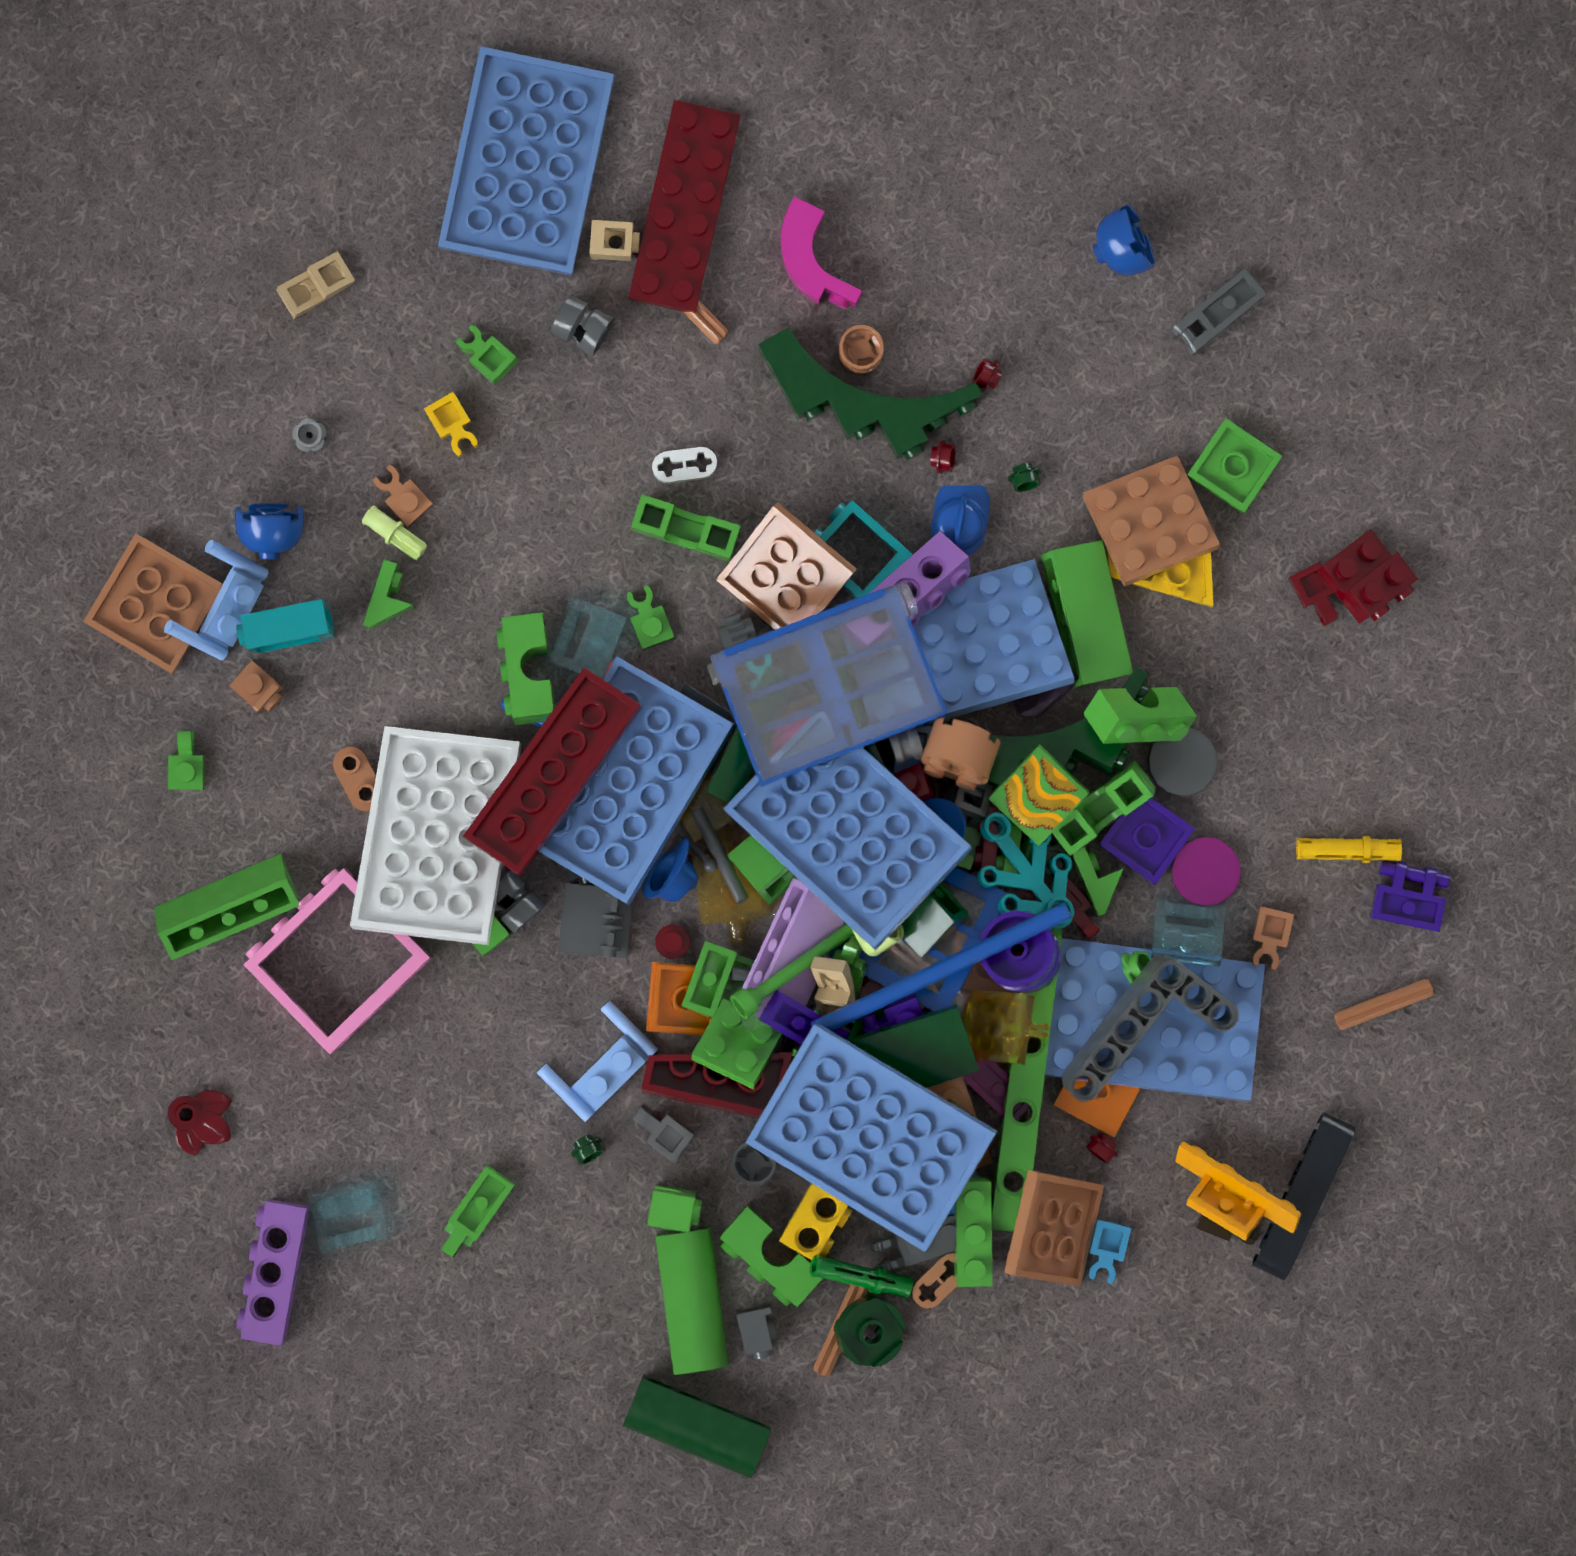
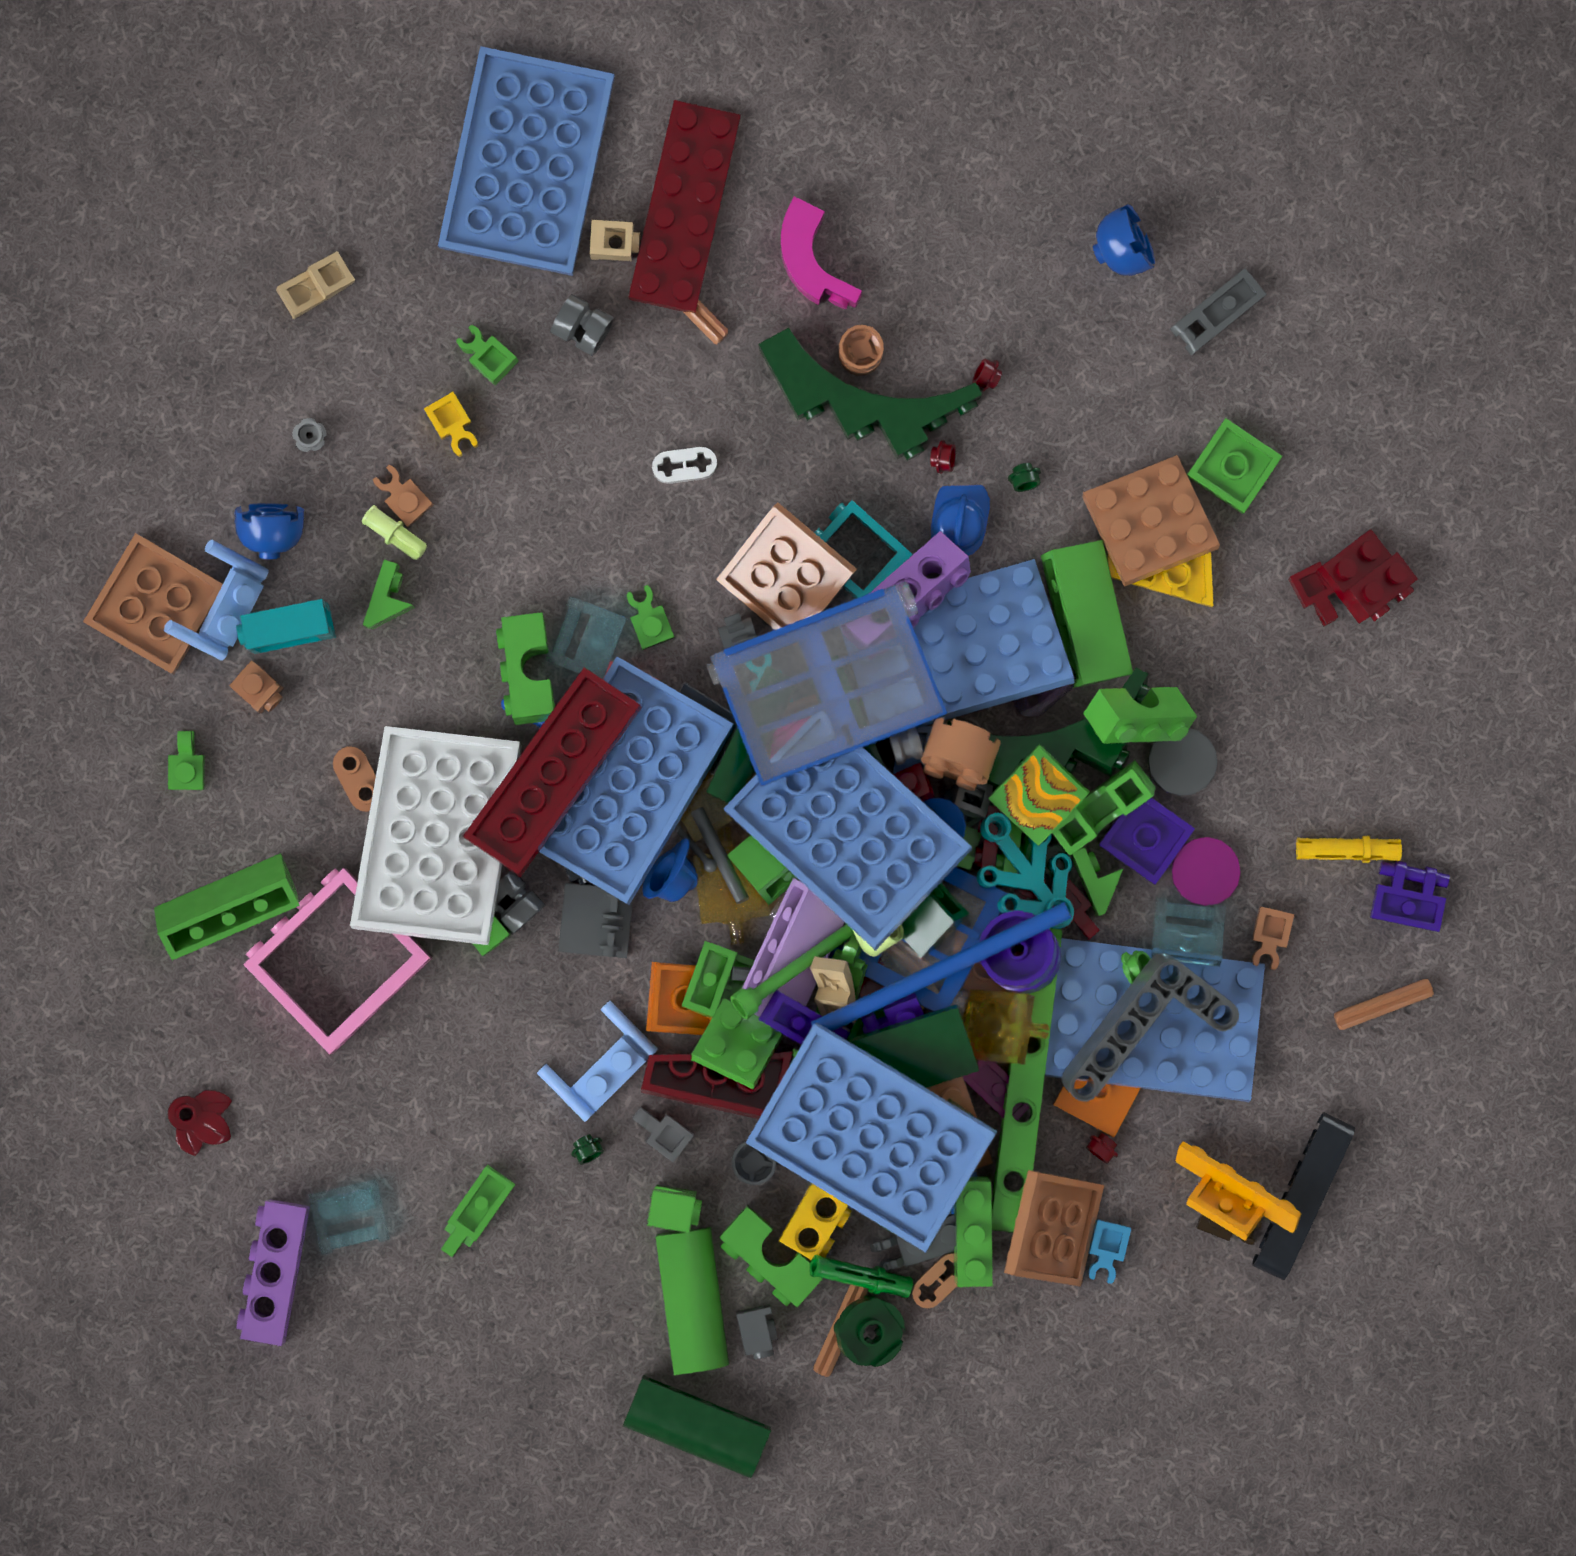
bright green arch [631,494,741,562] -> none
dark red plate [655,925,690,959] -> none

